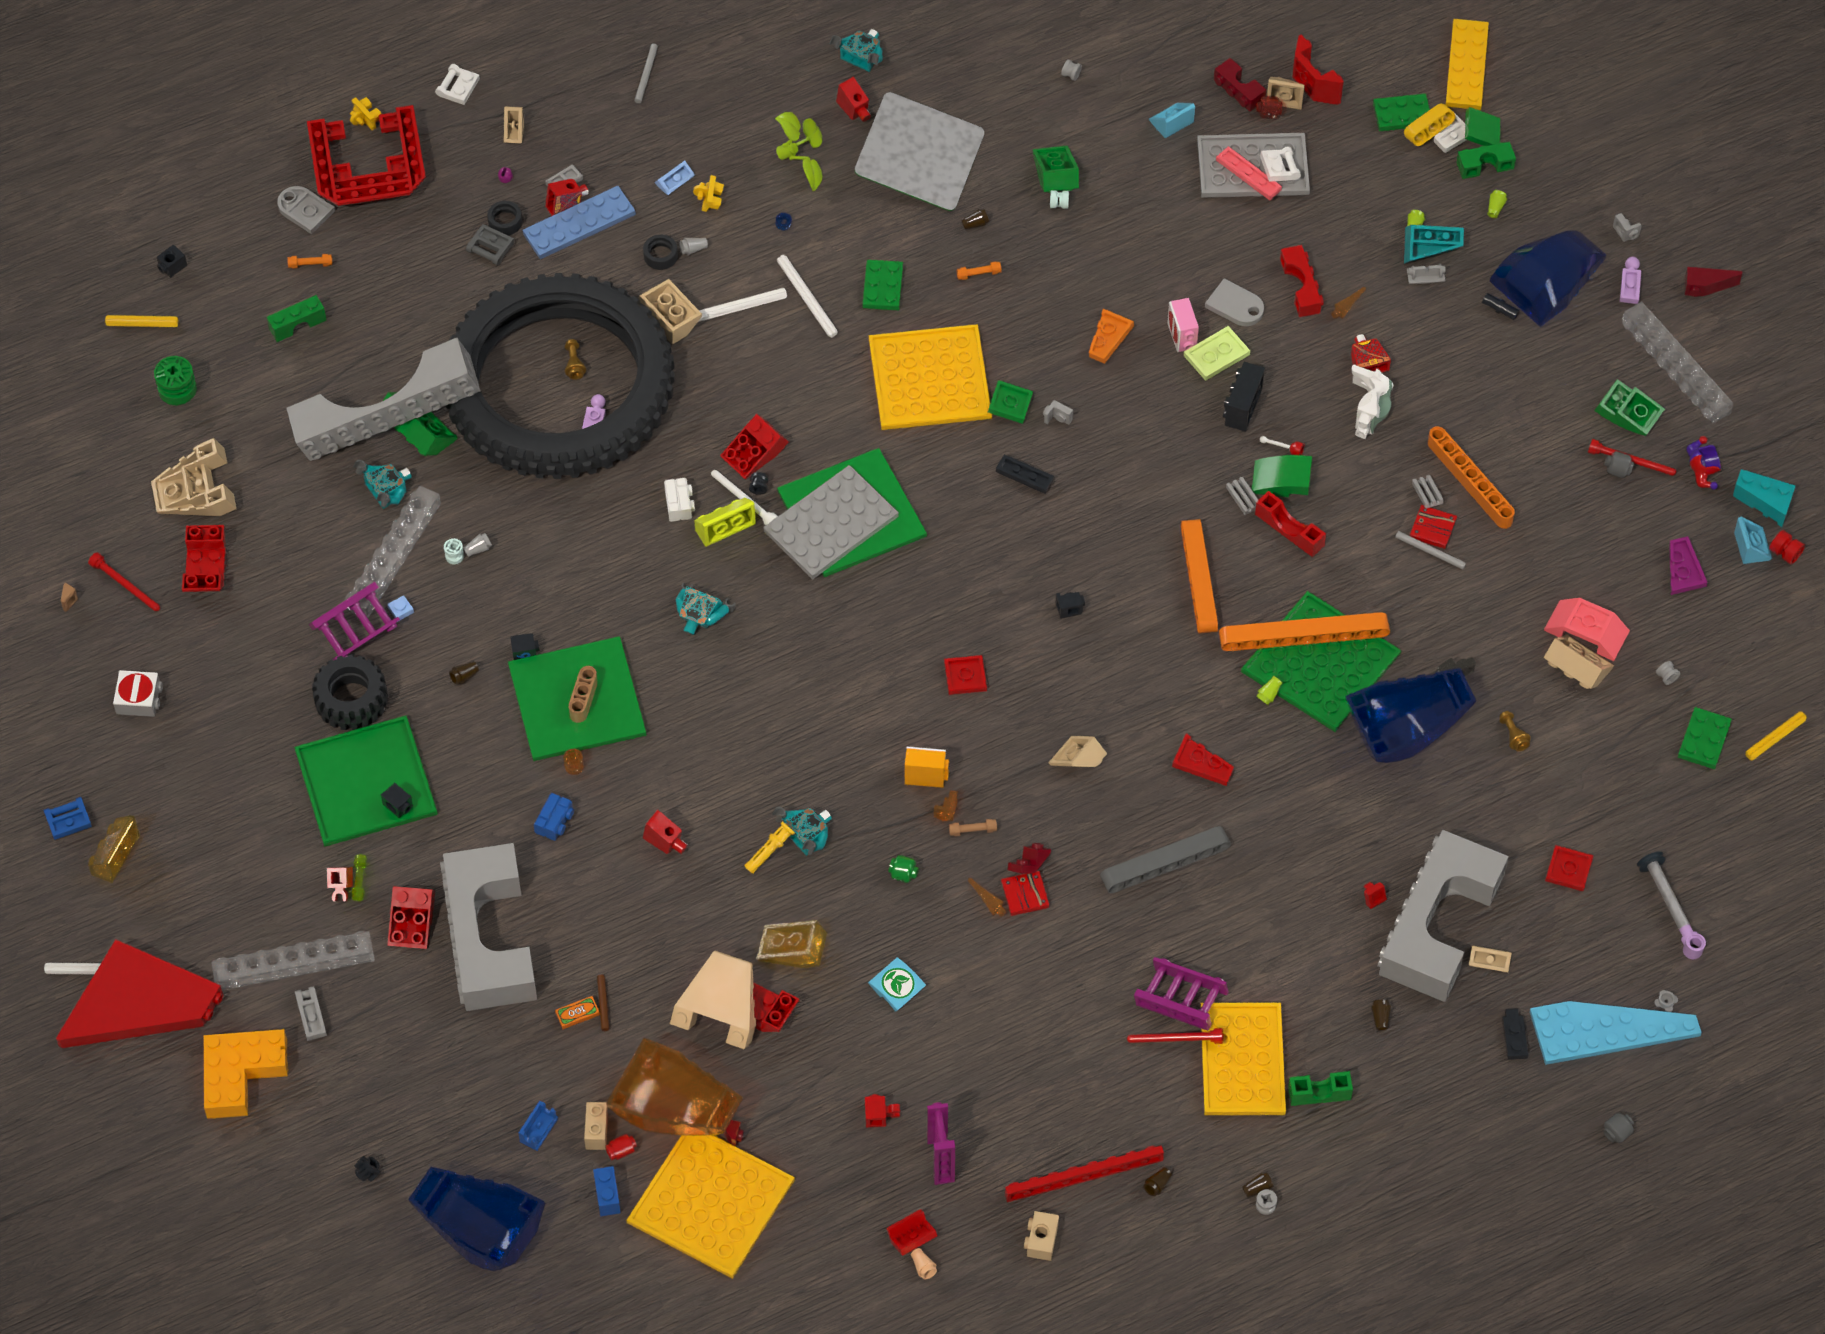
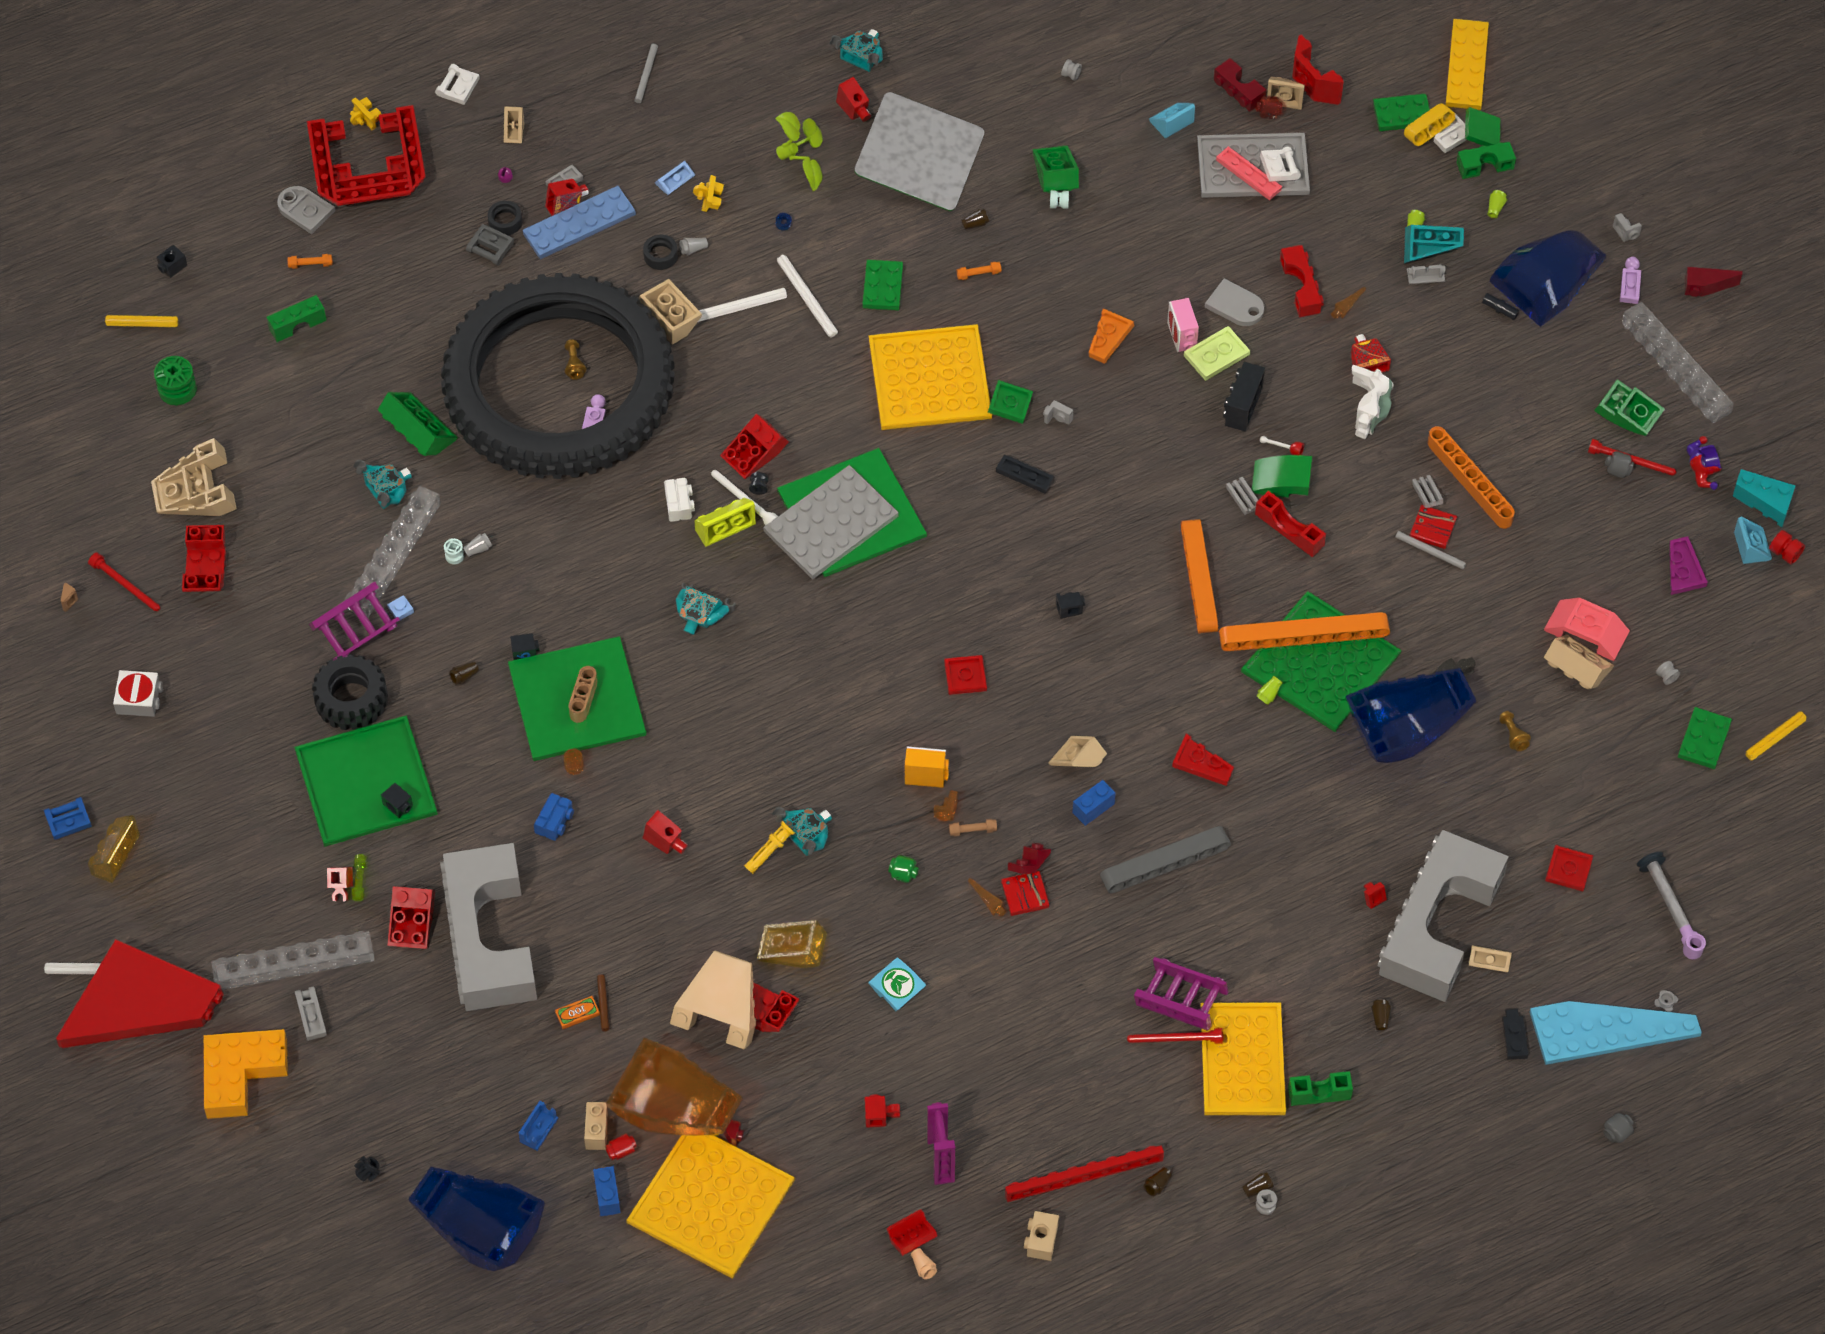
light grey arch [287,338,480,461] -> none
none -> blue brick [1072,780,1116,826]

